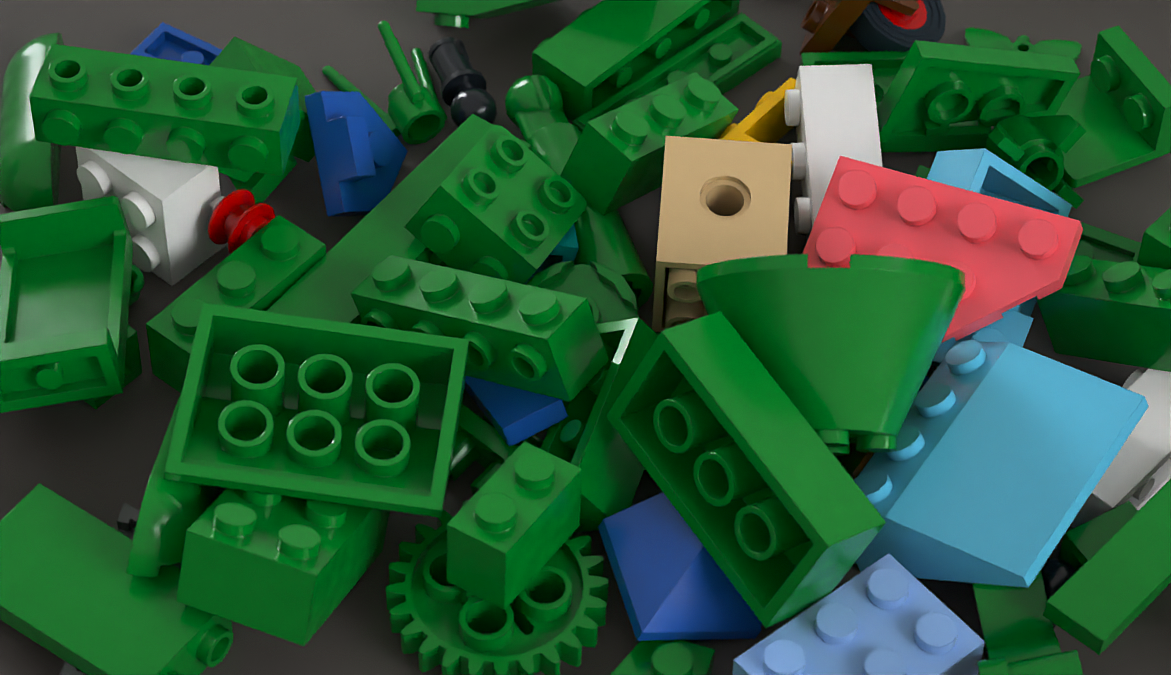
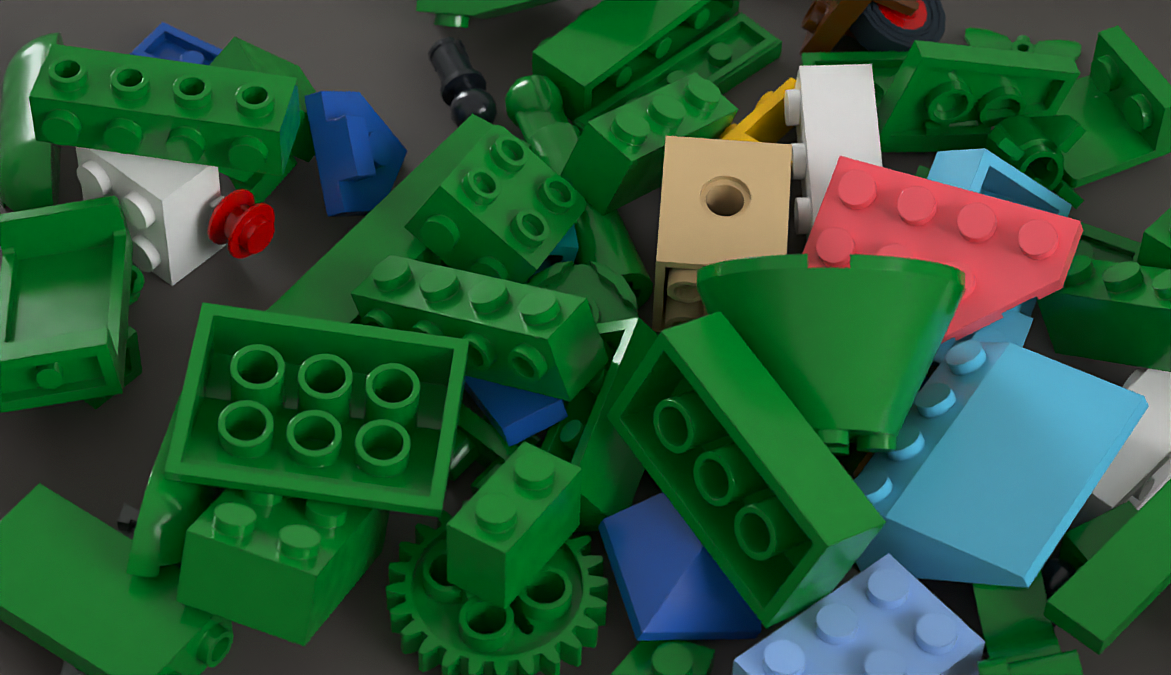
green brick [146,214,326,393] -> none
green plant [322,20,447,144] -> none

